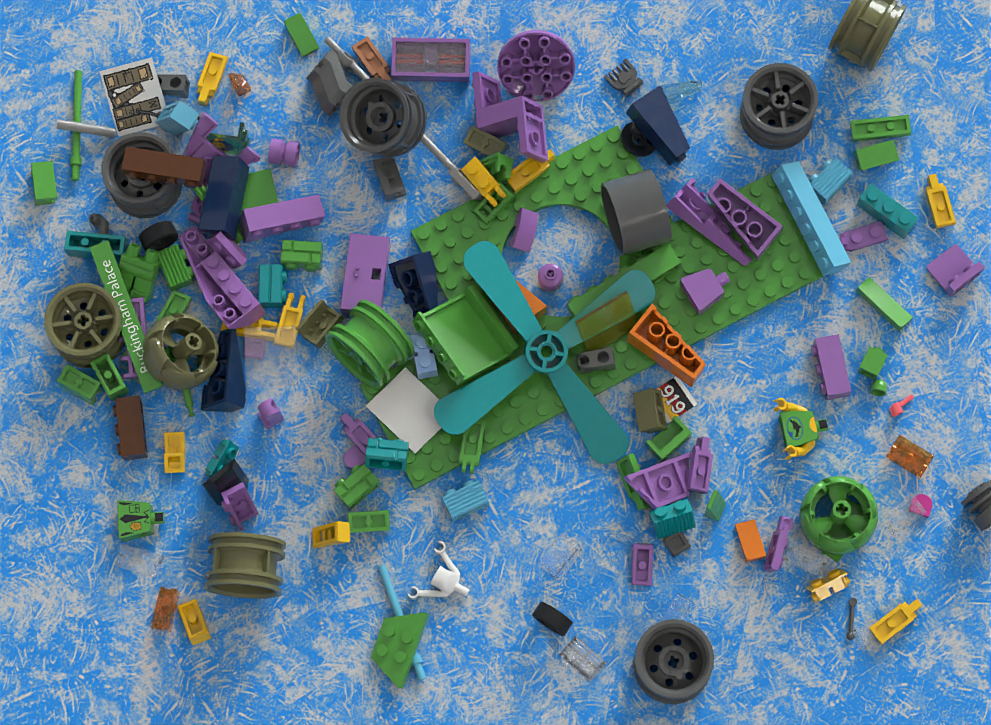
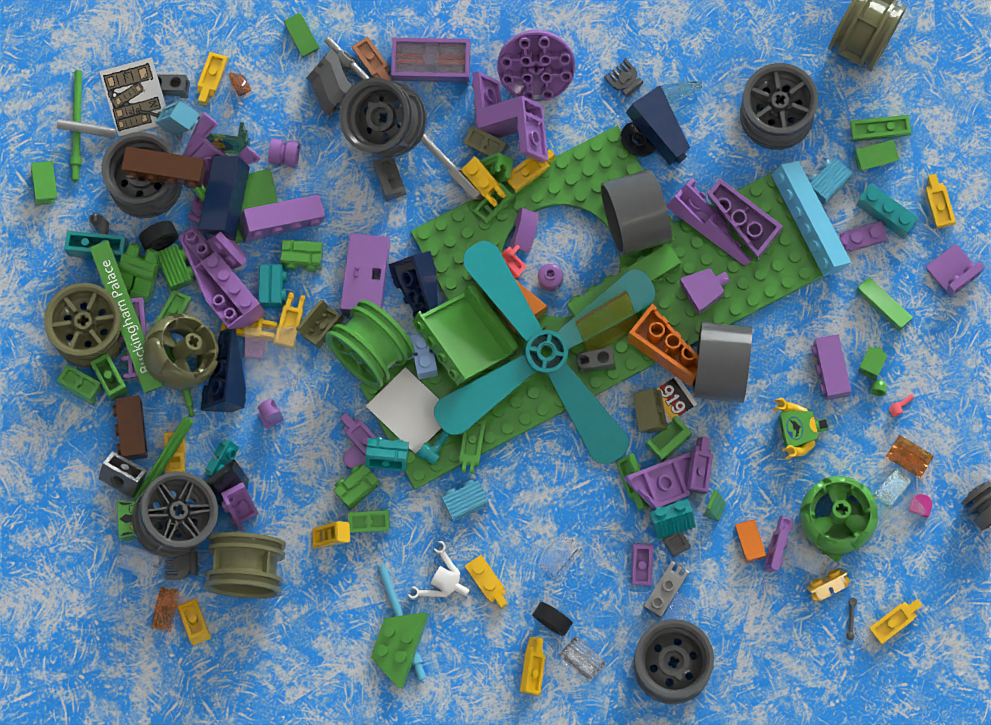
none -> dark grey brick [98,451,147,498]
none -> dark grey wheel [131,471,218,558]
none -> bright green axle [133,417,193,502]
none -> dark grey piece [165,552,198,580]
none -> teal brick [416,431,451,465]
none -> yellow hinge [465,555,508,609]
none -> coral bracket [501,244,527,279]
none -> yellow hinge [520,637,546,696]
none -> light grey hinge [644,561,690,618]
none -> dark grey wheel [693,322,752,403]
none -> clear light blue slope [874,469,911,508]

